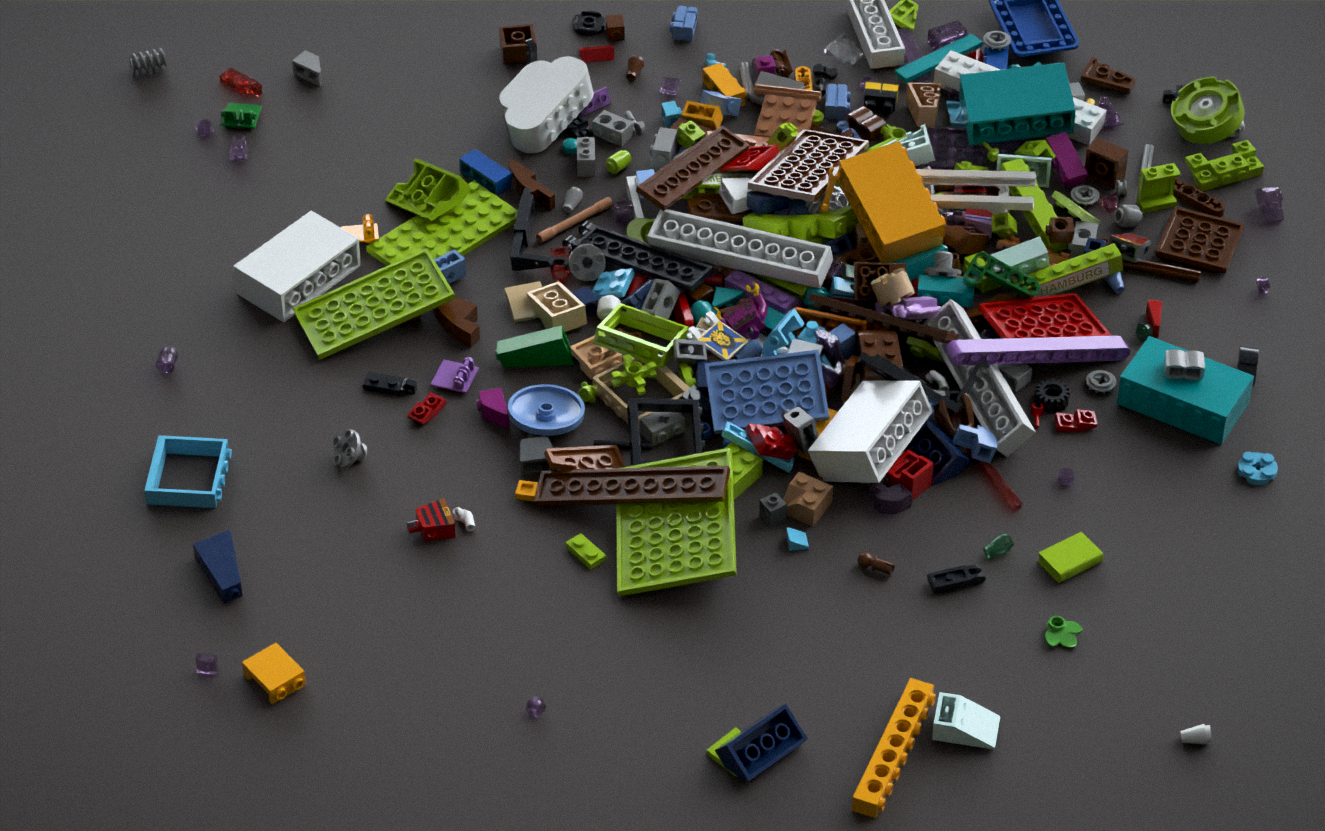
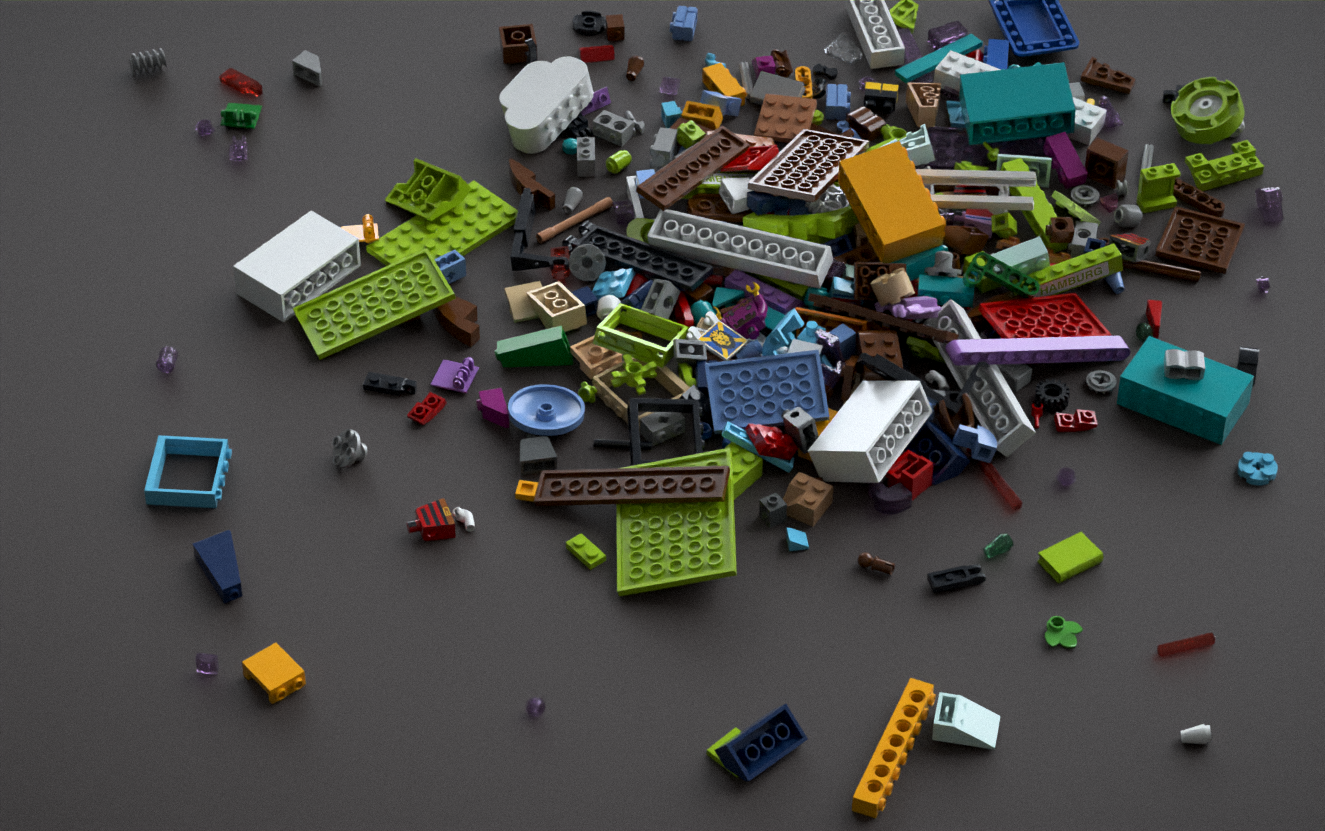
blue brick [459,149,512,196] -> none
dark orange wing [544,445,626,470] -> none
nougat axle [754,84,822,102] -> none
lime brick [767,123,799,152] -> none
light orange piece [819,167,842,212] -> none
light grey gear [983,31,1011,51] -> none
lime panel [1014,140,1056,159] -> none
none -> clear red axle [1157,632,1216,657]

